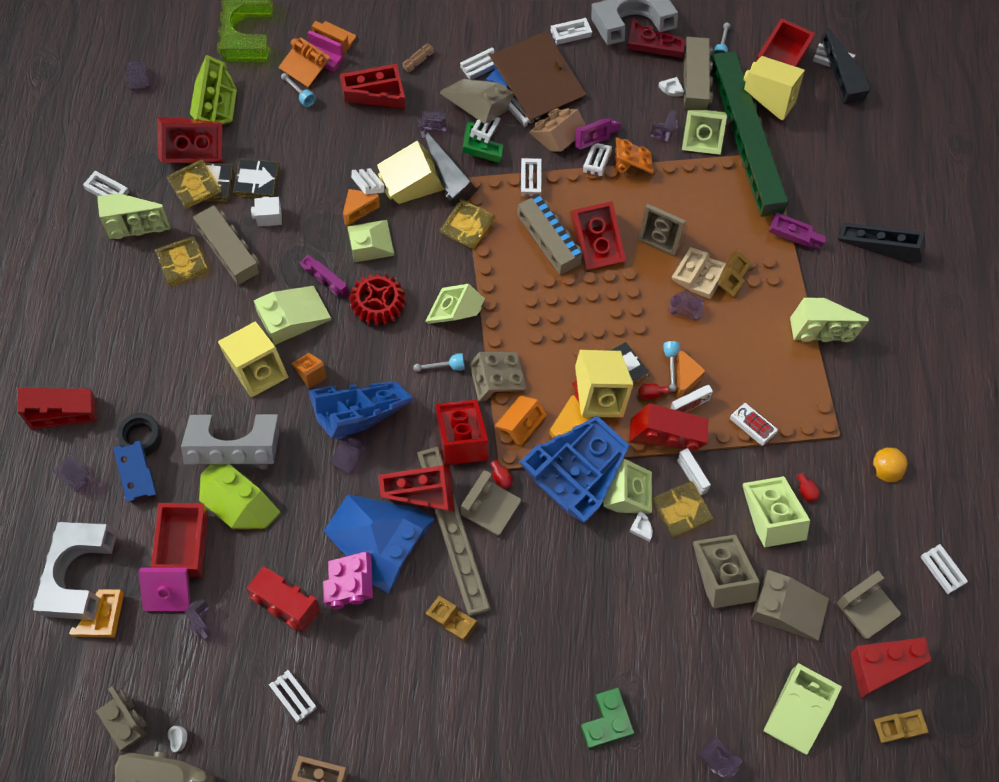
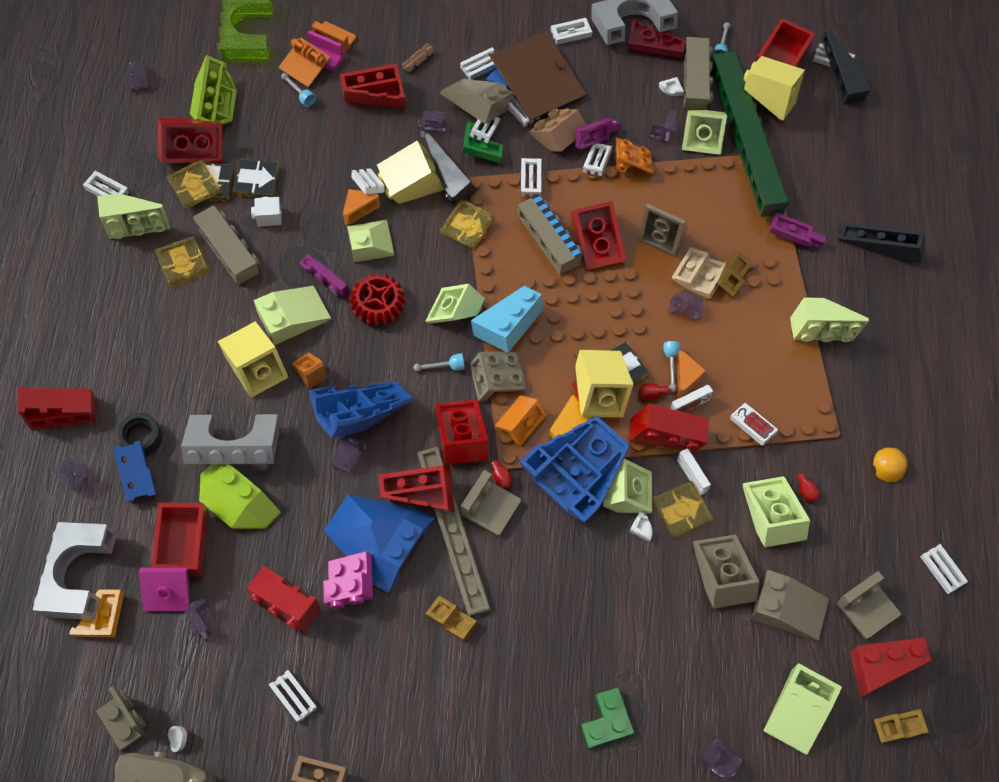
none -> medium azure wedge [471,286,543,353]

